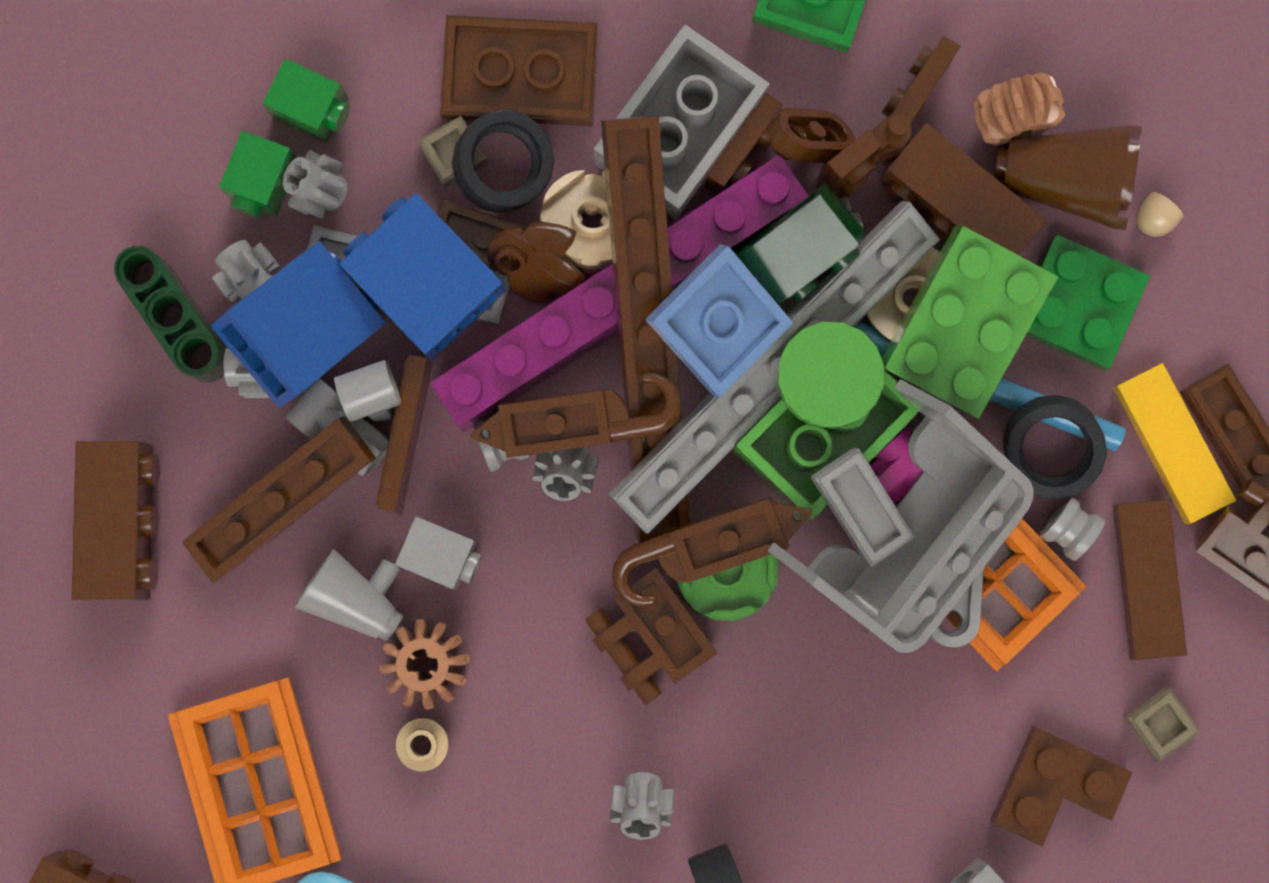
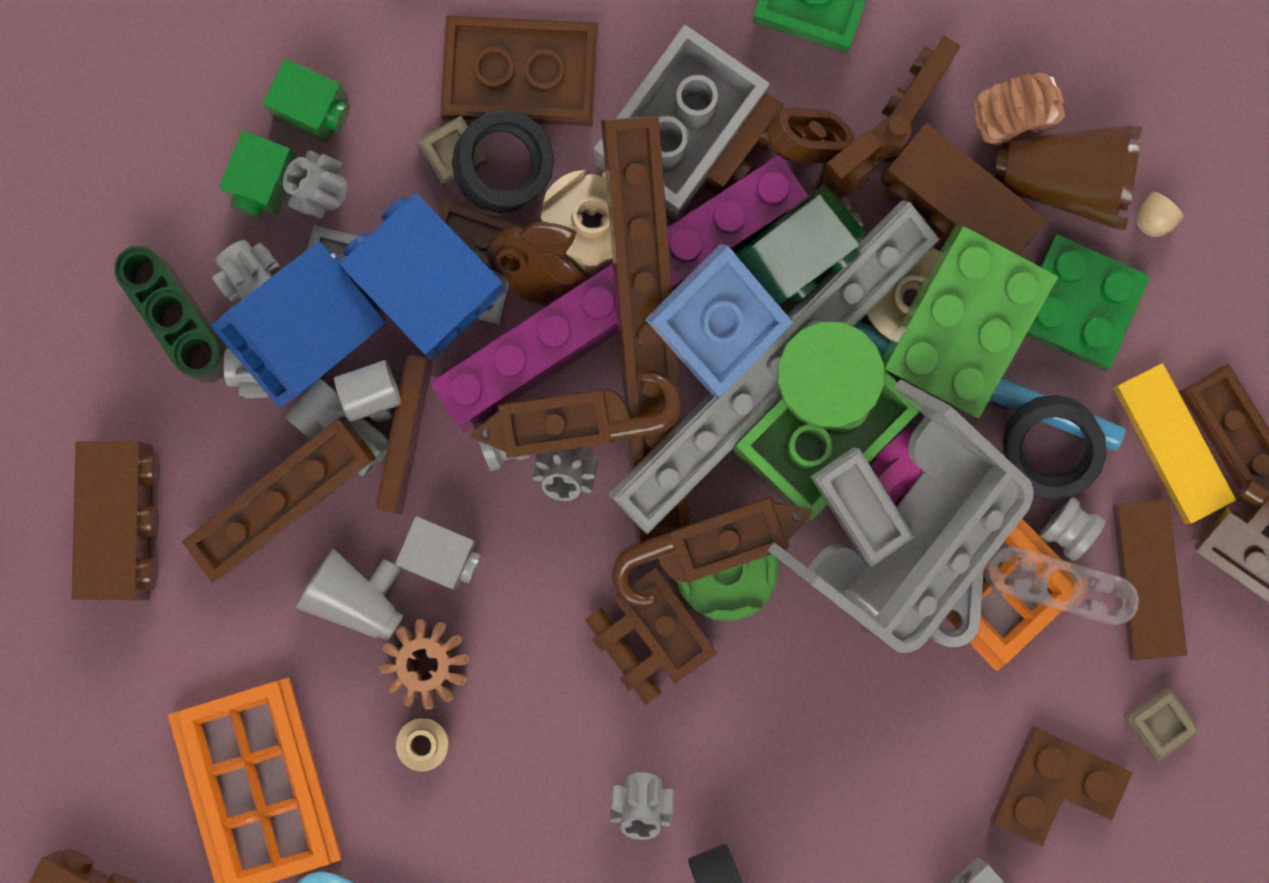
none -> clear beam [984,547,1139,625]

